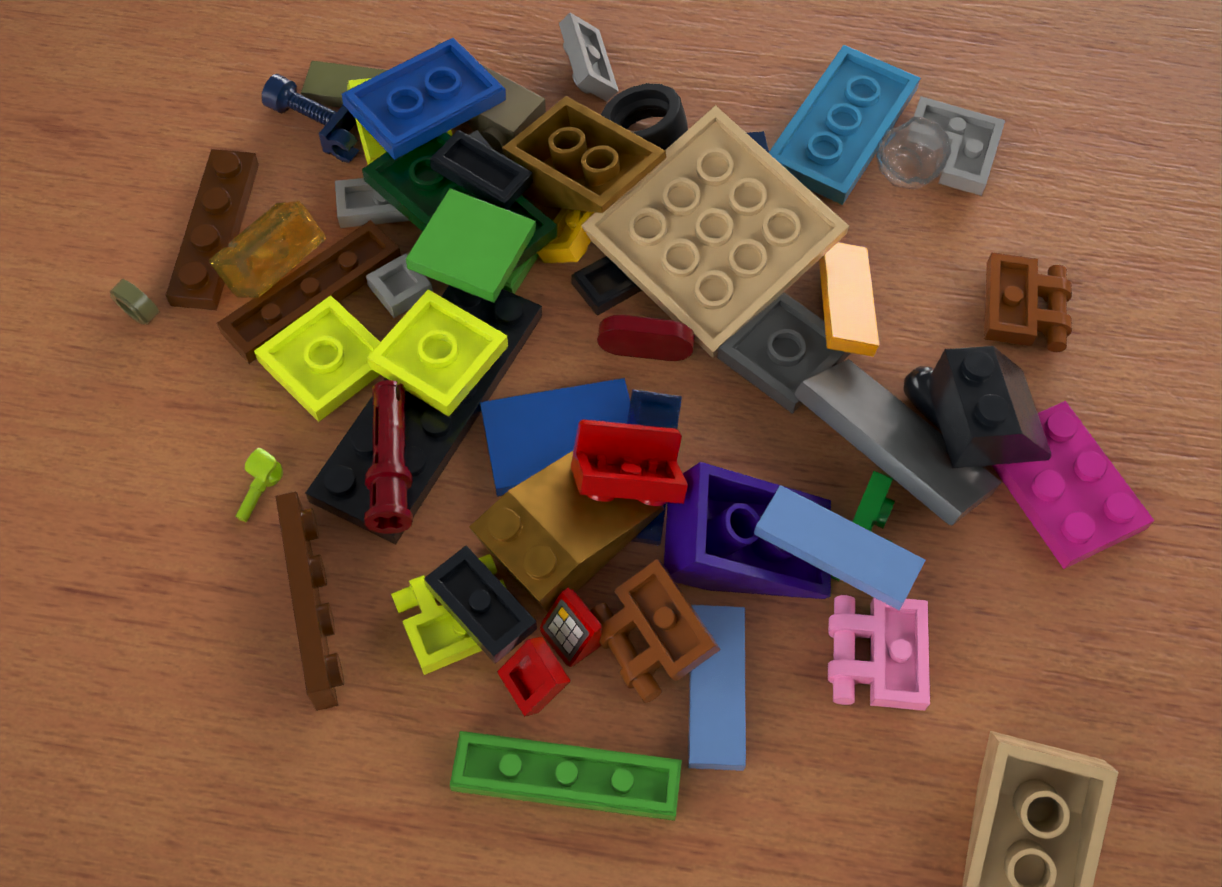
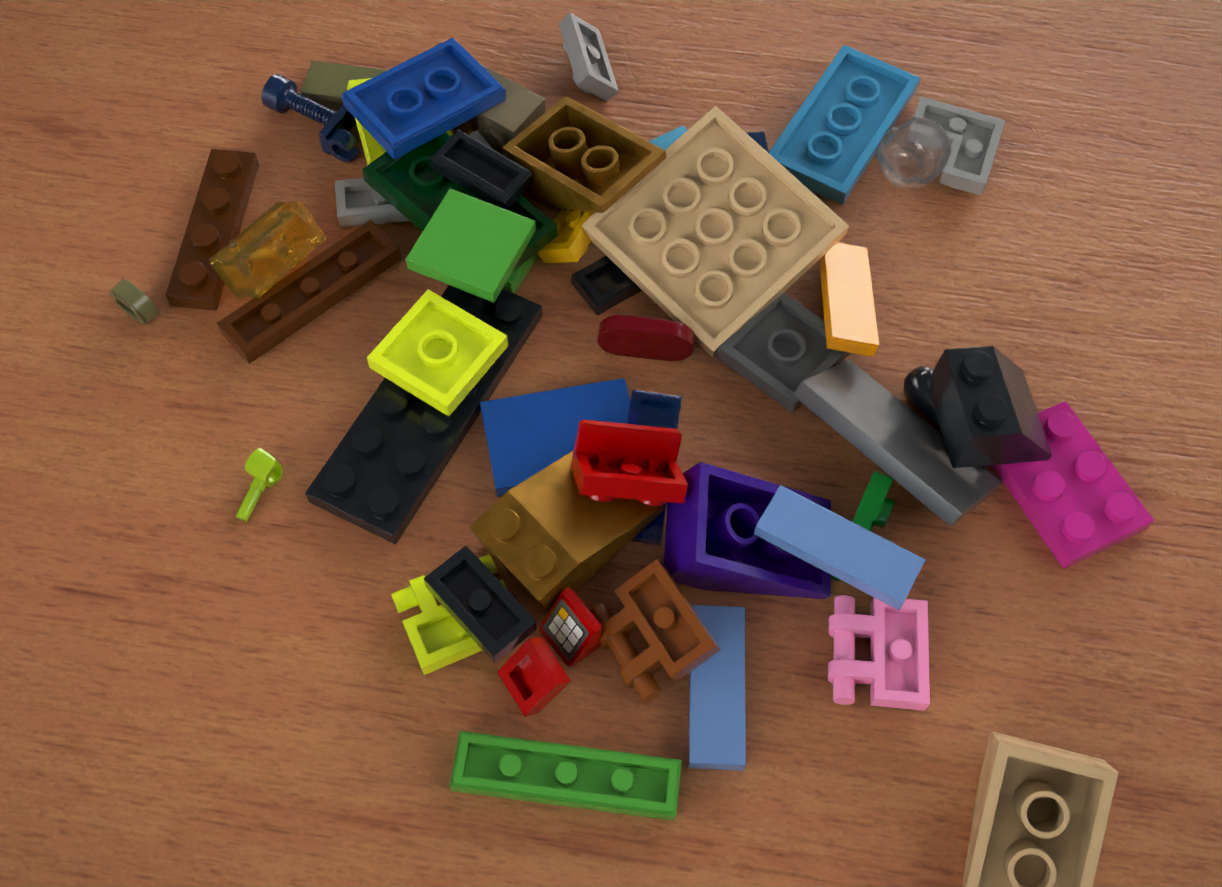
neon yellow plate [254,295,380,422] -> none
reddish brown plate [275,491,344,711] -> none
dark red pin [364,380,413,534] -> none
light grey plate [366,253,433,318] -> none
black tyre [601,83,688,150] -> none
dark orange plate [984,252,1072,352] -> none

